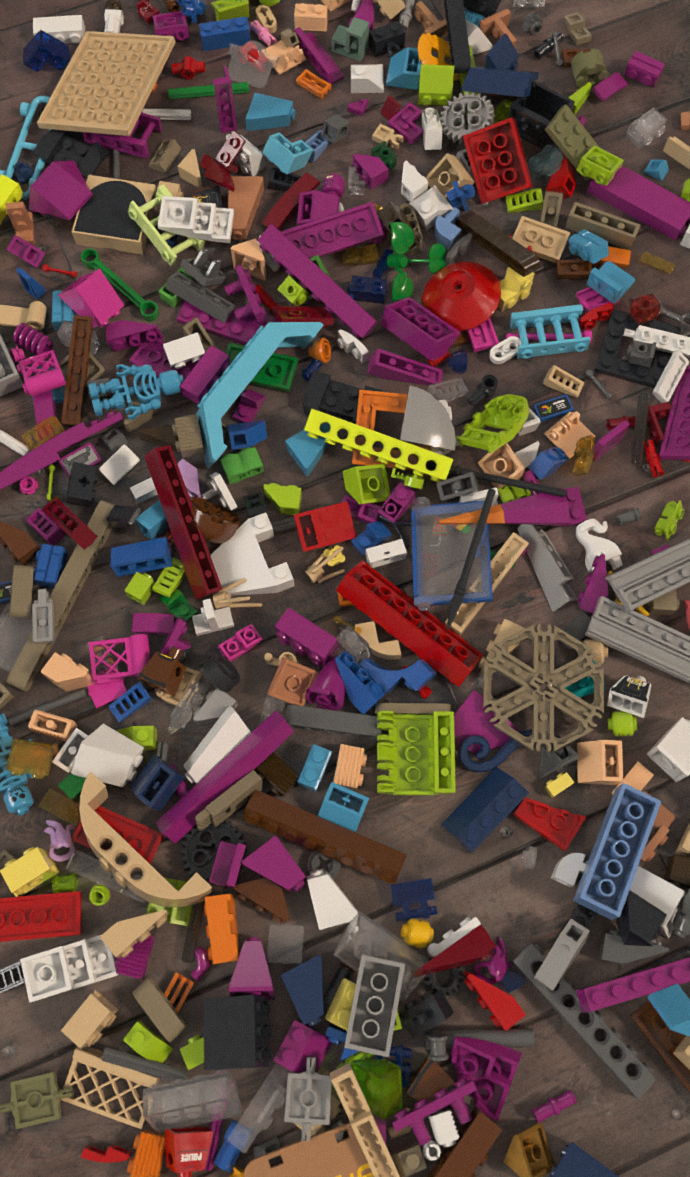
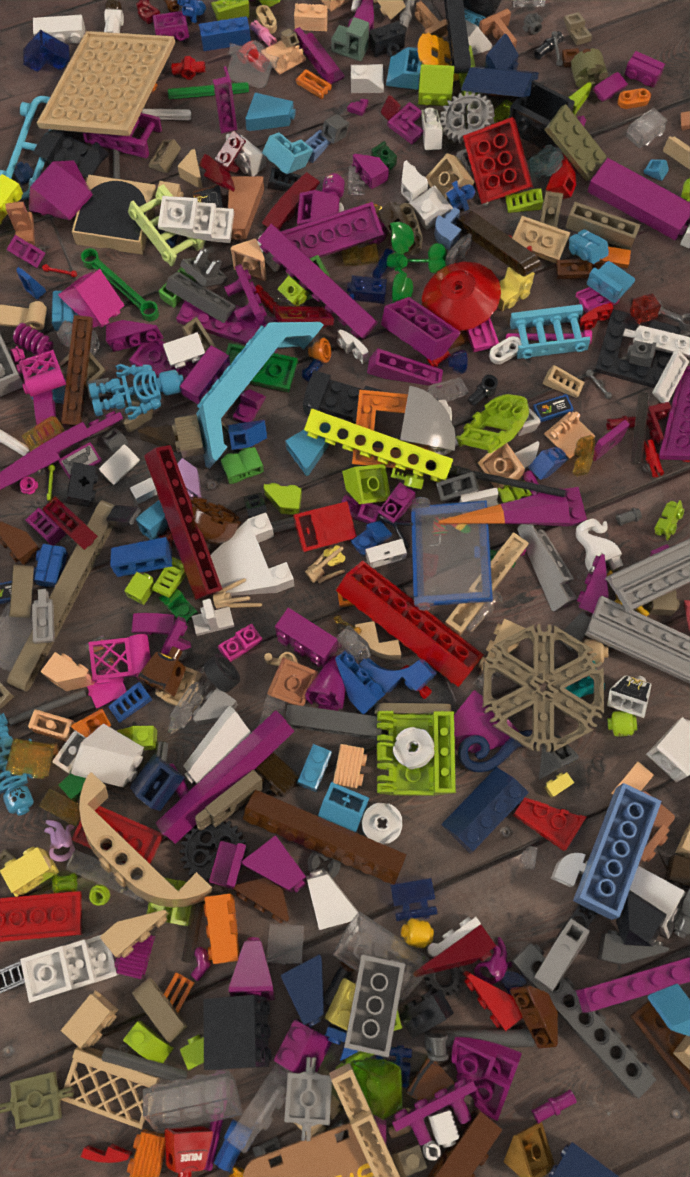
white plate [201,472,237,510] -> none
tan plate [372,124,403,149] -> none
black piece [446,488,496,631] -> none
lime plate [576,145,624,186] -> none
light nougat slope [577,740,623,785] -> none
clear yellow axle [640,252,675,273] -> none
none -> orange slope [71,709,111,738]
none -> white plate [362,803,402,844]
none -> white plate [393,727,434,769]
none -> clear piece [466,591,503,633]
none -> reddish brown slope [510,986,558,1049]
none -> orange plate [617,88,651,109]

